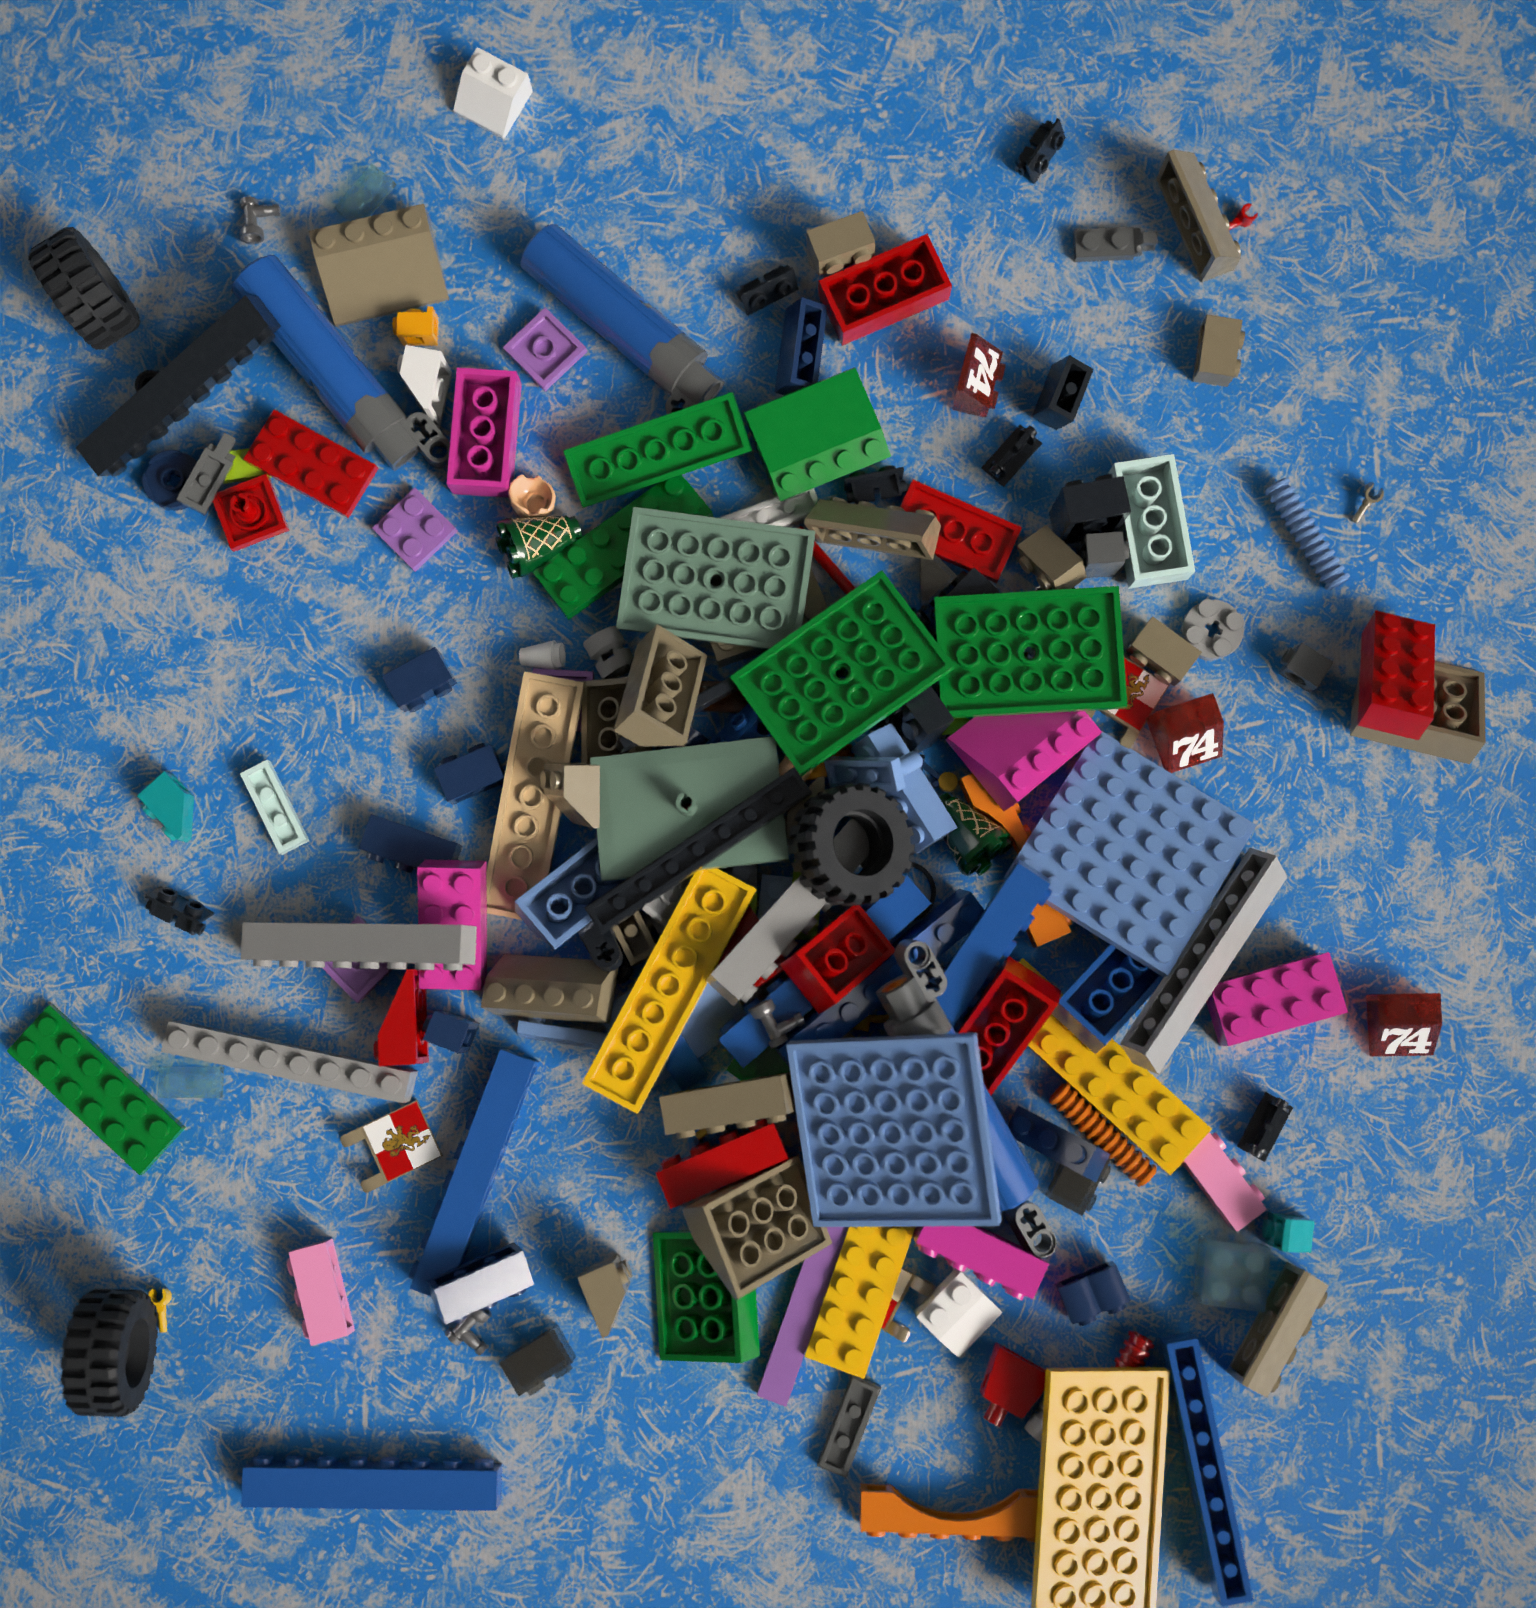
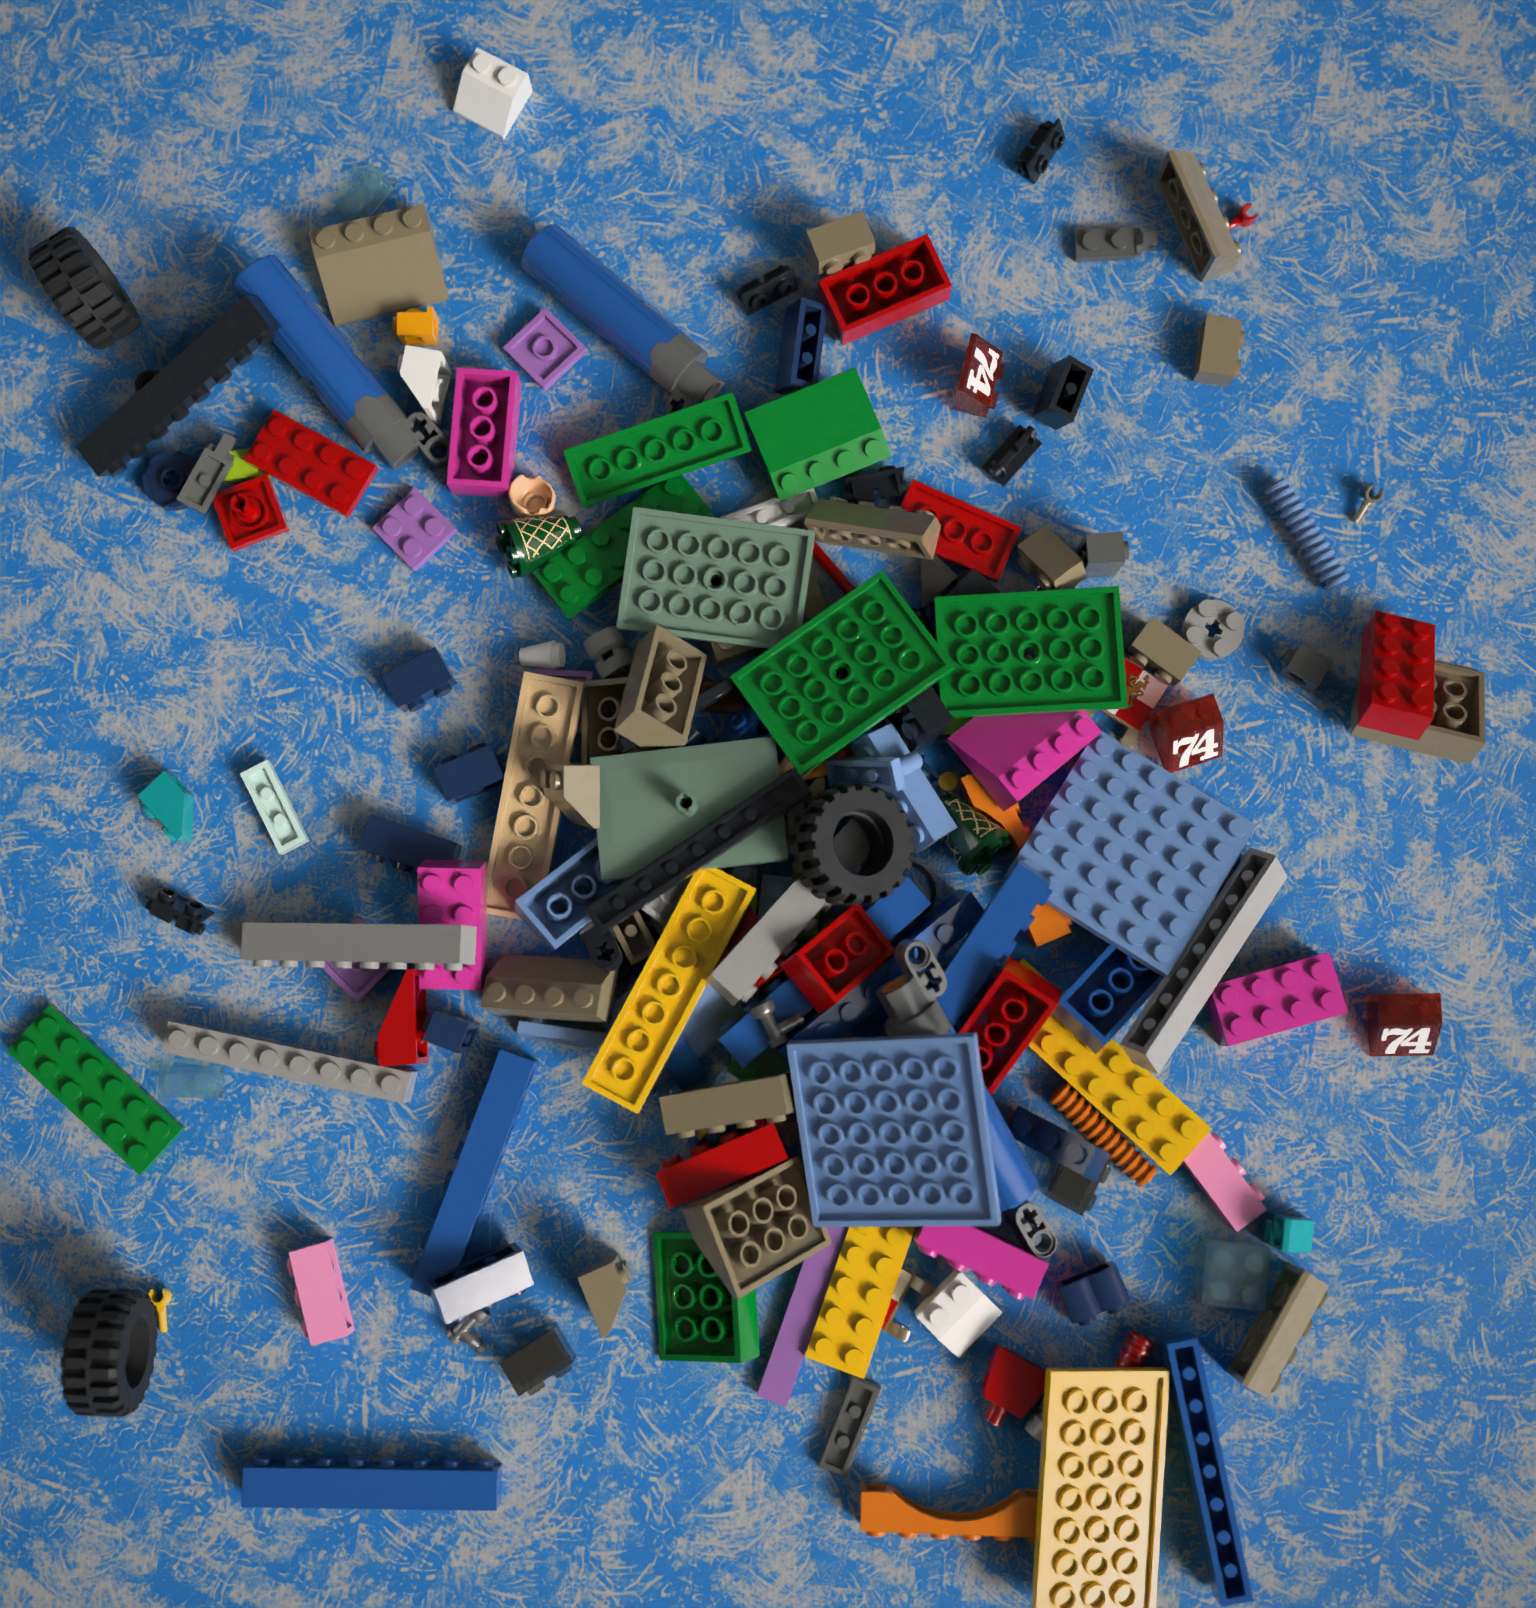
flat silver piece [240,197,281,244] -> none
flag [340,1100,443,1193] -> none
hand [853,1014,889,1032] -> none
black brick [1049,474,1131,545] -> none
light aqua brick [1108,454,1195,589] -> none
black hinge [1236,1092,1293,1162] -> none

